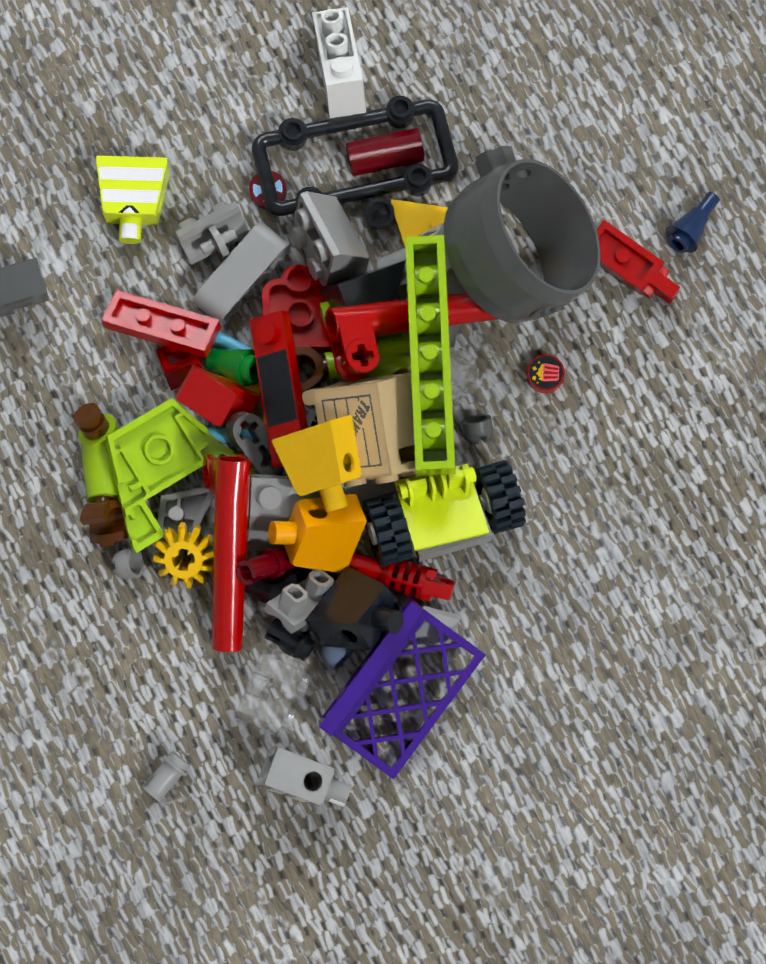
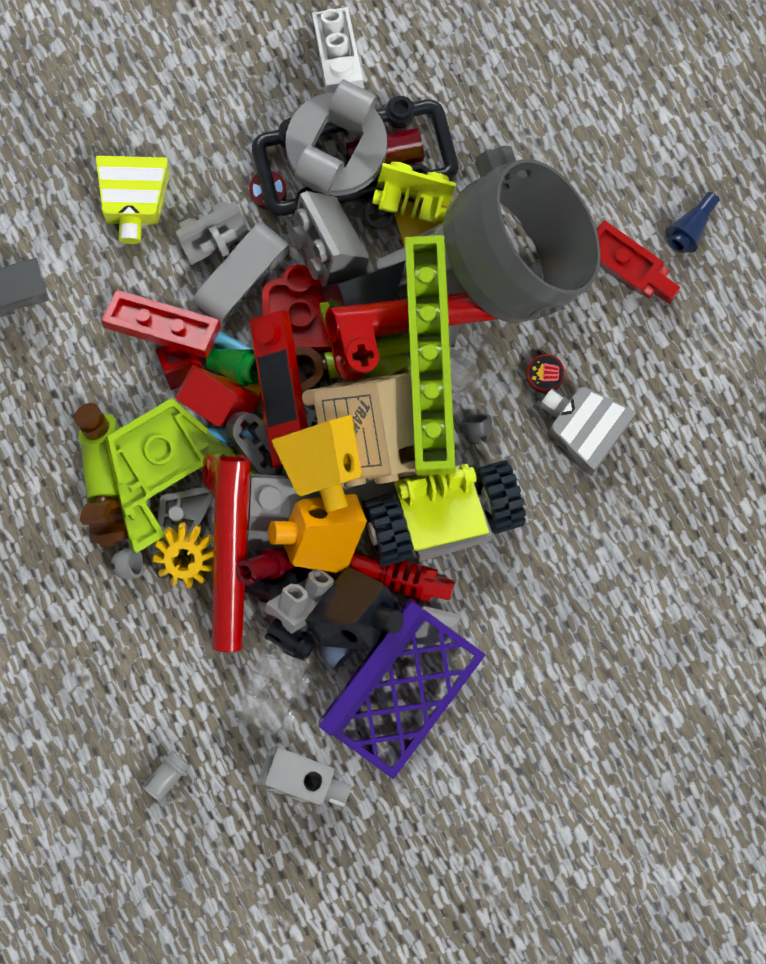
none -> light grey piece [286,79,387,196]
none -> neon yellow hinge [372,162,456,225]
none -> light grey torso [539,386,636,477]

